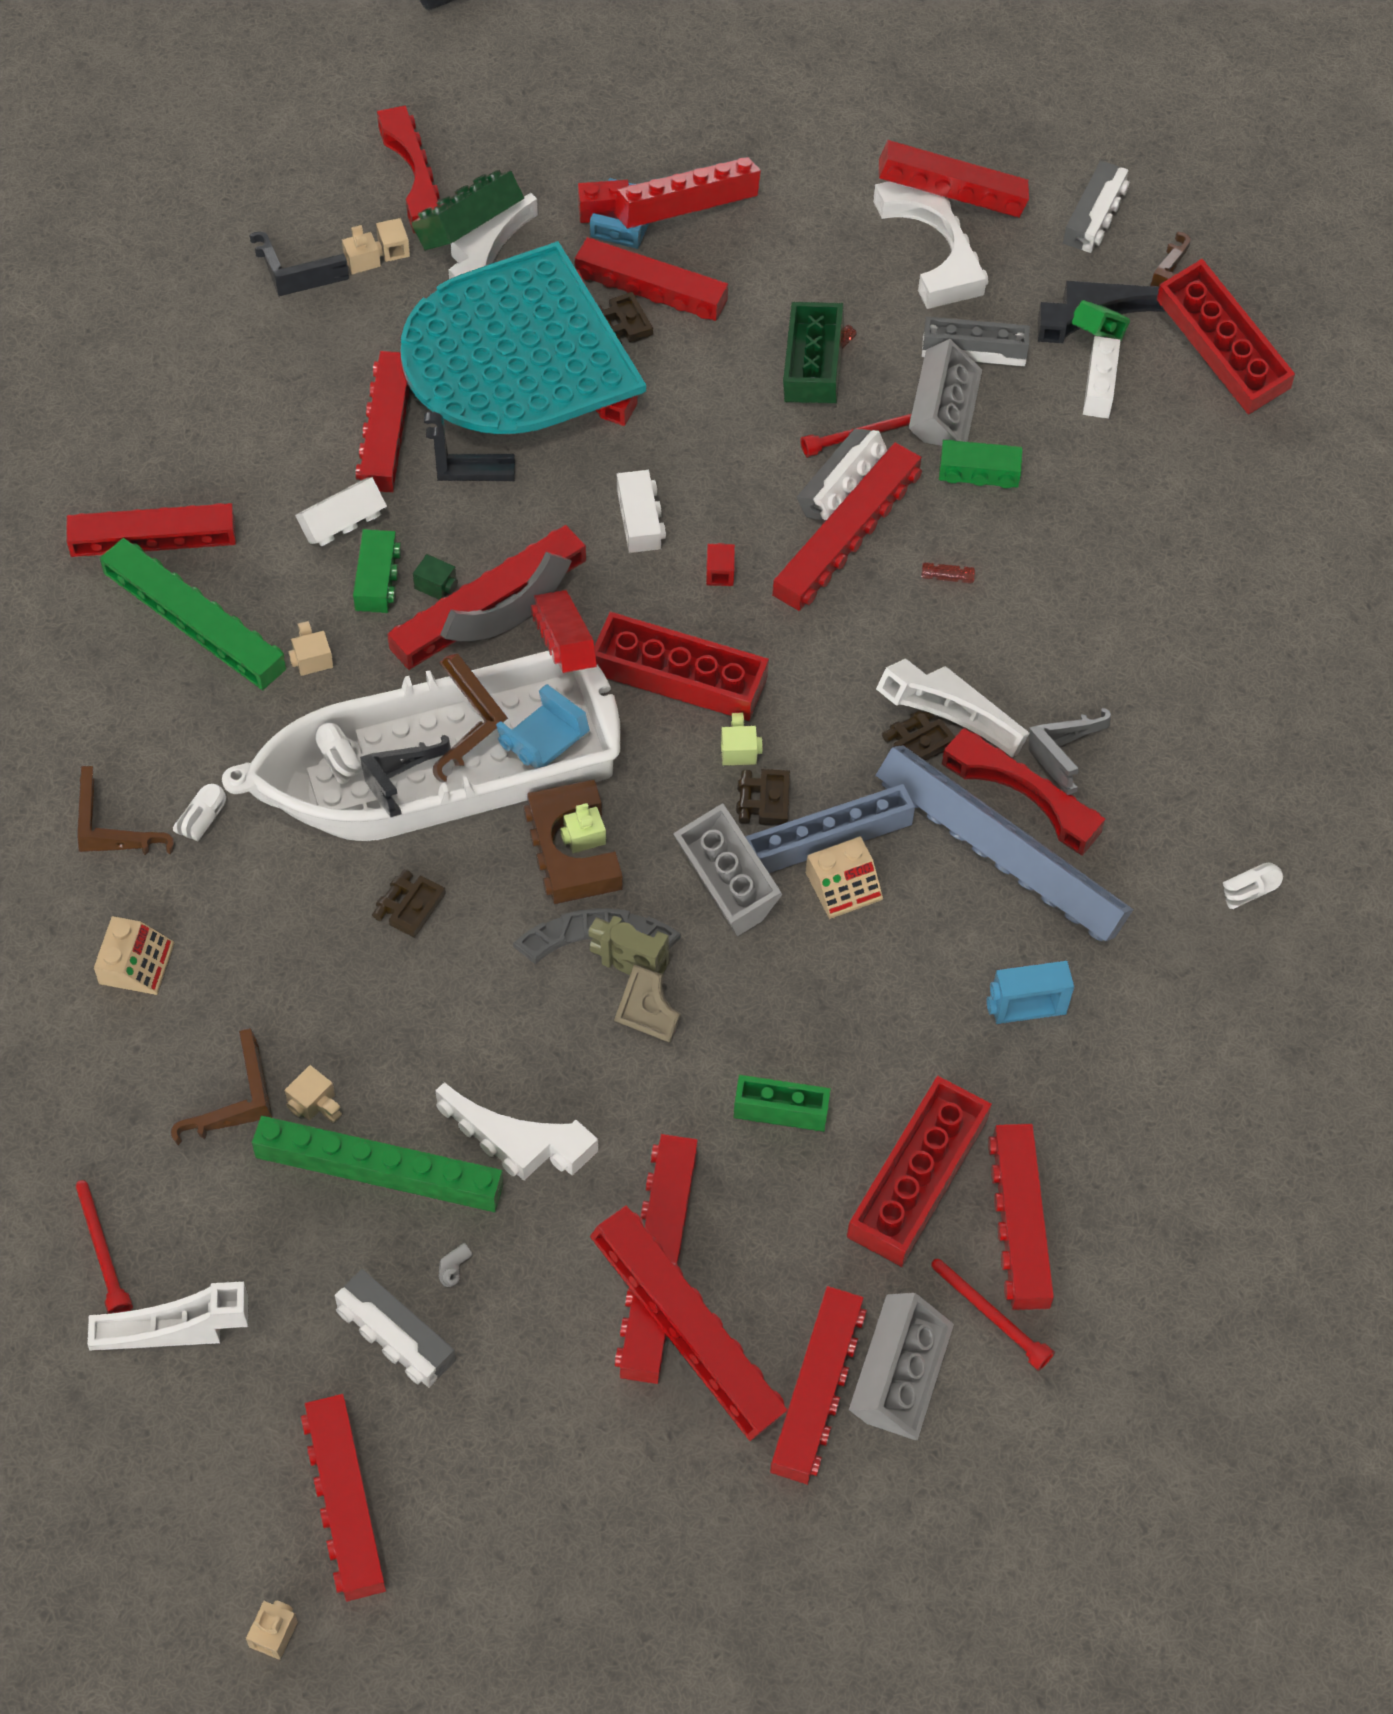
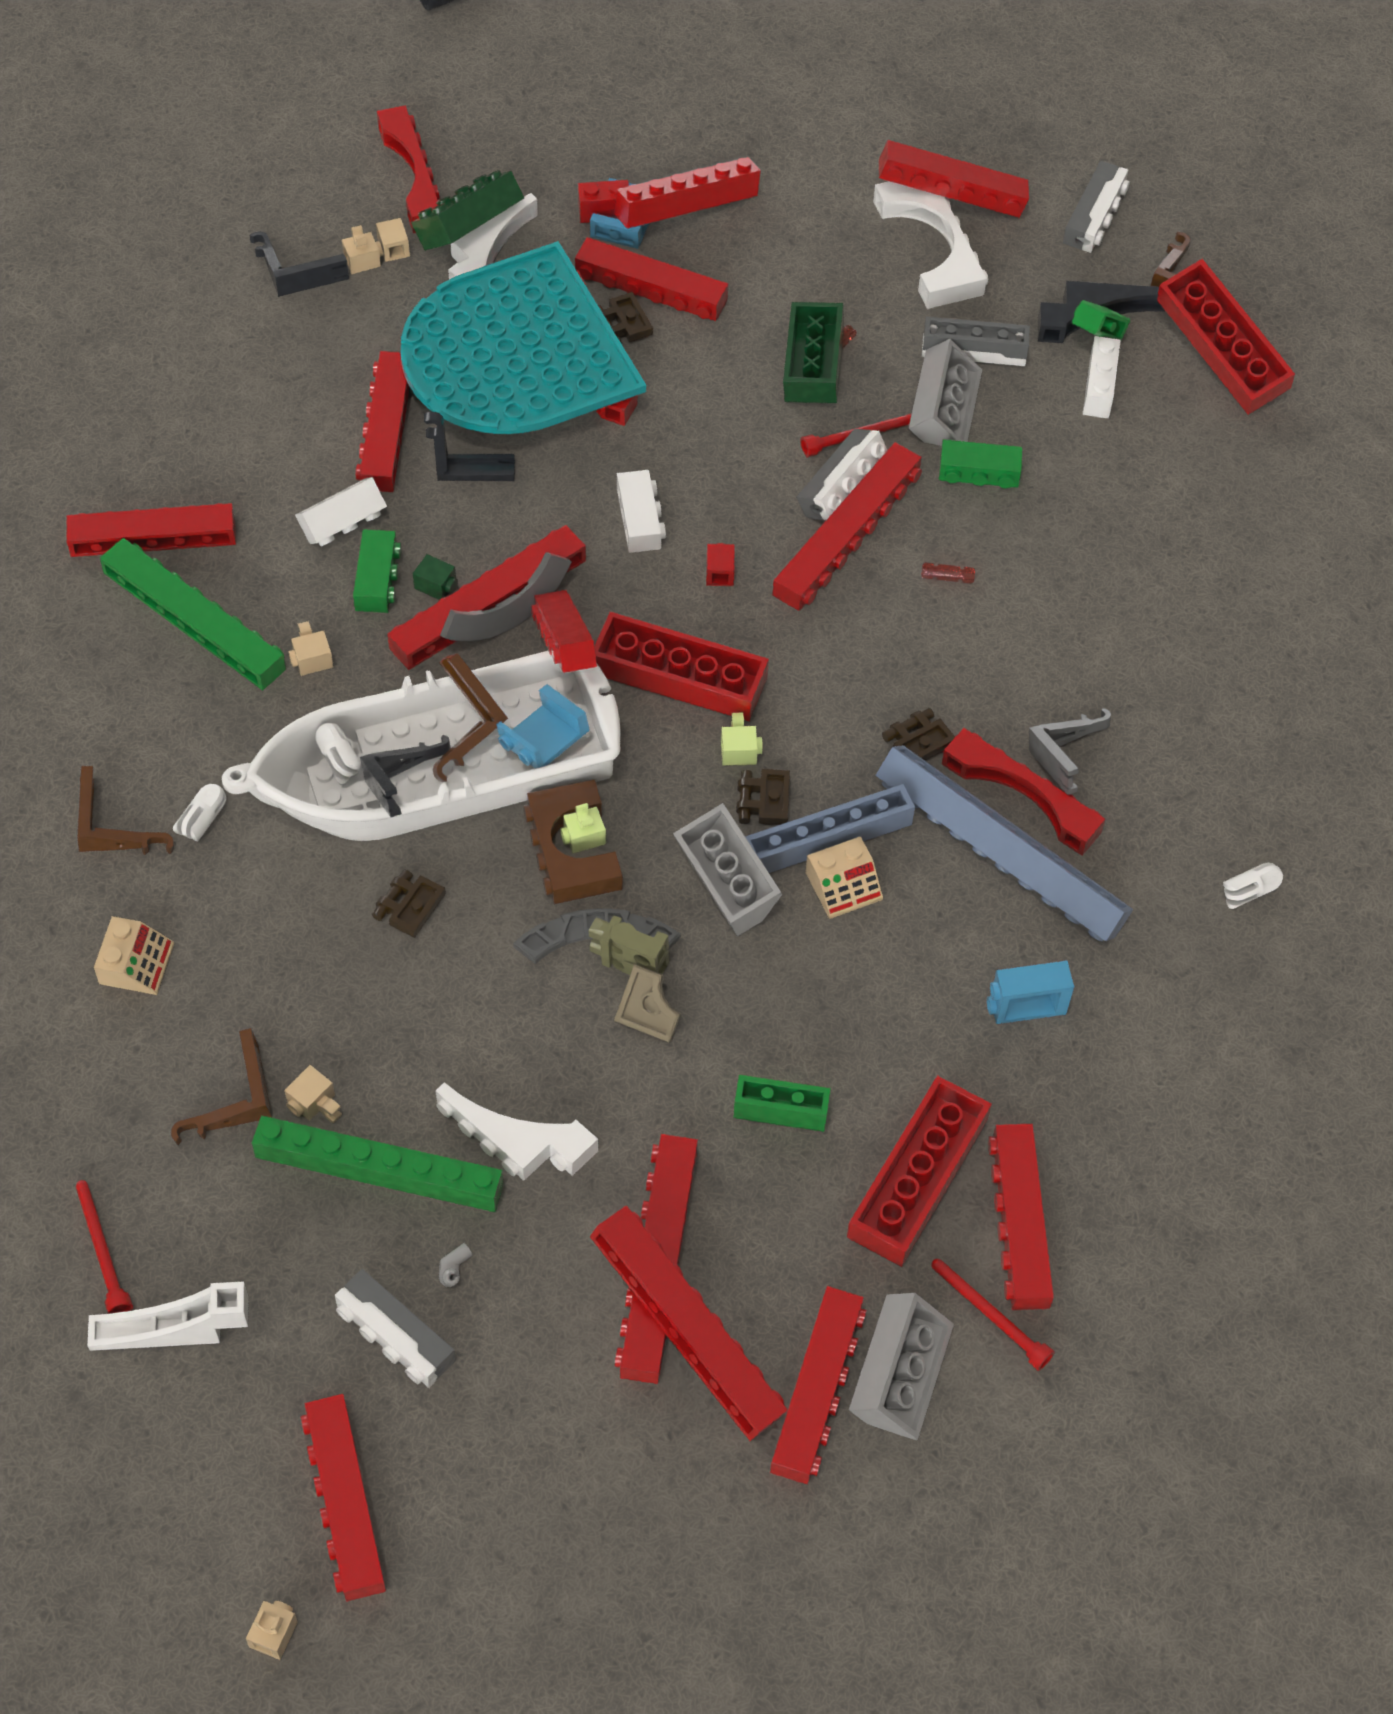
white arch [876,659,1029,757] -> none

